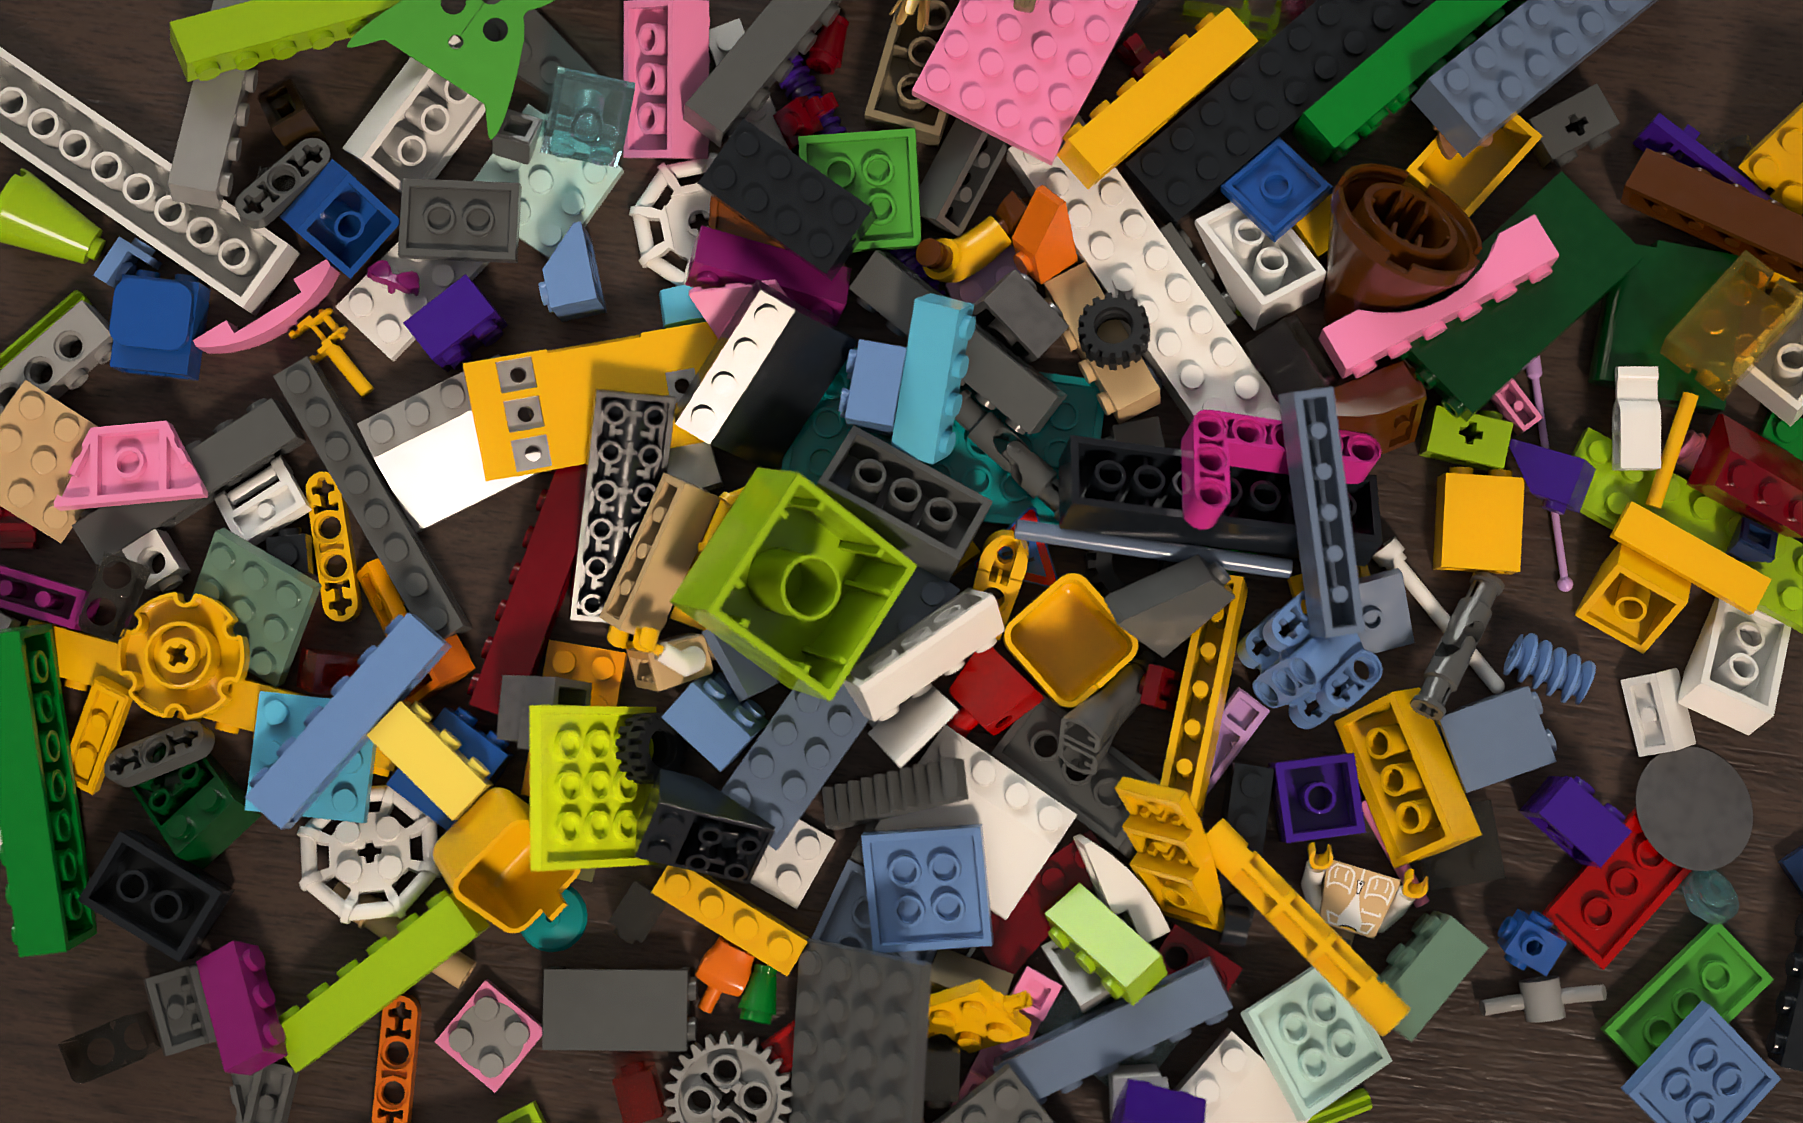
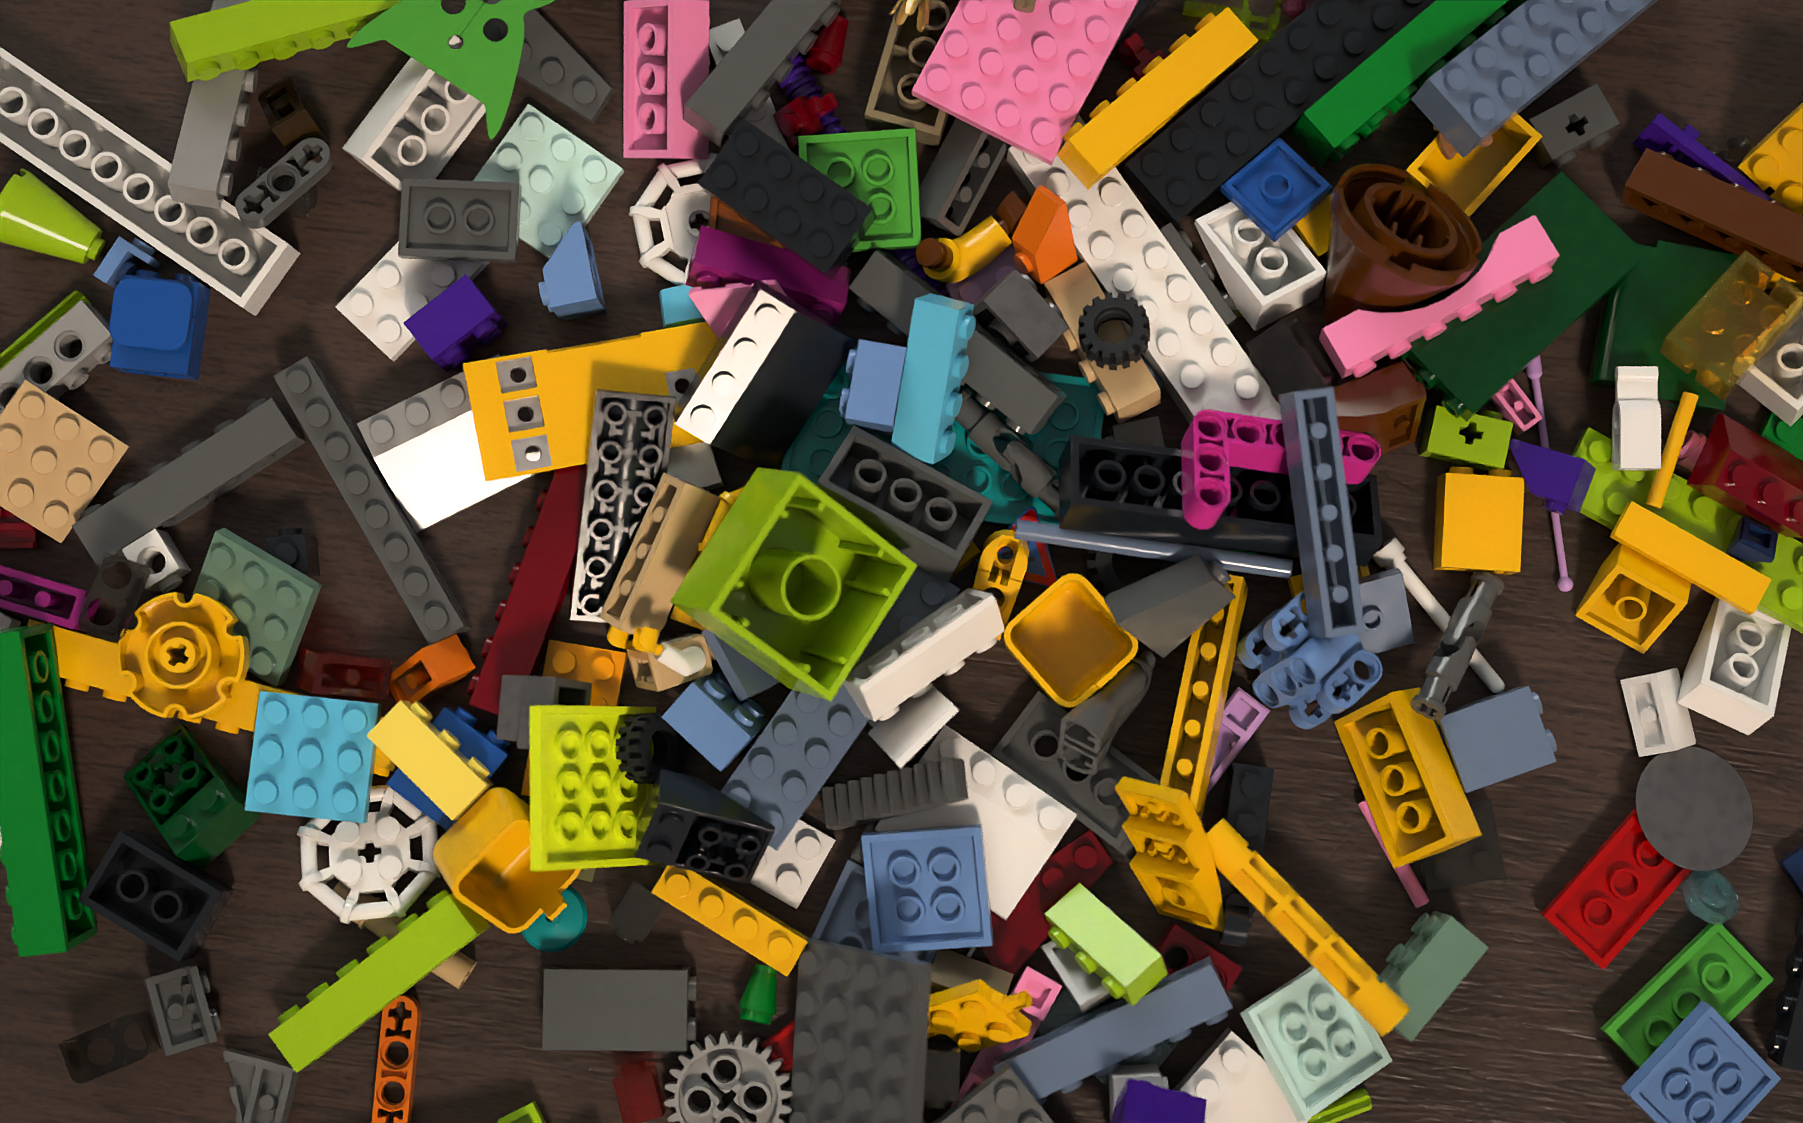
bright pink wing [54,421,208,511] -> none
yellow tile [70,675,133,795] -> none
dark grey beam [104,720,215,787] -> none
bright pink slope [193,259,340,354] -> none
magenta brick [196,940,288,1075] -> none
white plate [214,455,312,546] -> none
medium blue brick [245,612,452,829] -> none
blue brick [280,159,400,279] -> none
yellow piece [288,308,374,398] -> none
yellow beam [306,472,362,622] -> none
light orange plate [356,558,407,637] -> none
magenta piece [367,260,420,296] -> none
light grey piece [435,979,543,1093] -> none
dark grey slope [492,109,543,164] -> none
clear light blue slope [540,67,635,168] -> none
orange piece [695,936,755,1013] -> none
red torso [946,647,1045,738] -> none
white slope [1073,834,1171,943] -> none
dark red plate [1139,664,1183,714] -> none
dark purple brick [1268,753,1366,843] -> none
torso [1301,842,1429,947] -> none
light grey piece [1479,976,1607,1023] -> none
blue brick [1497,909,1567,976] -> none
medium blue piece [1503,633,1596,705] -> none
dark purple brick [1519,776,1632,868] -> none

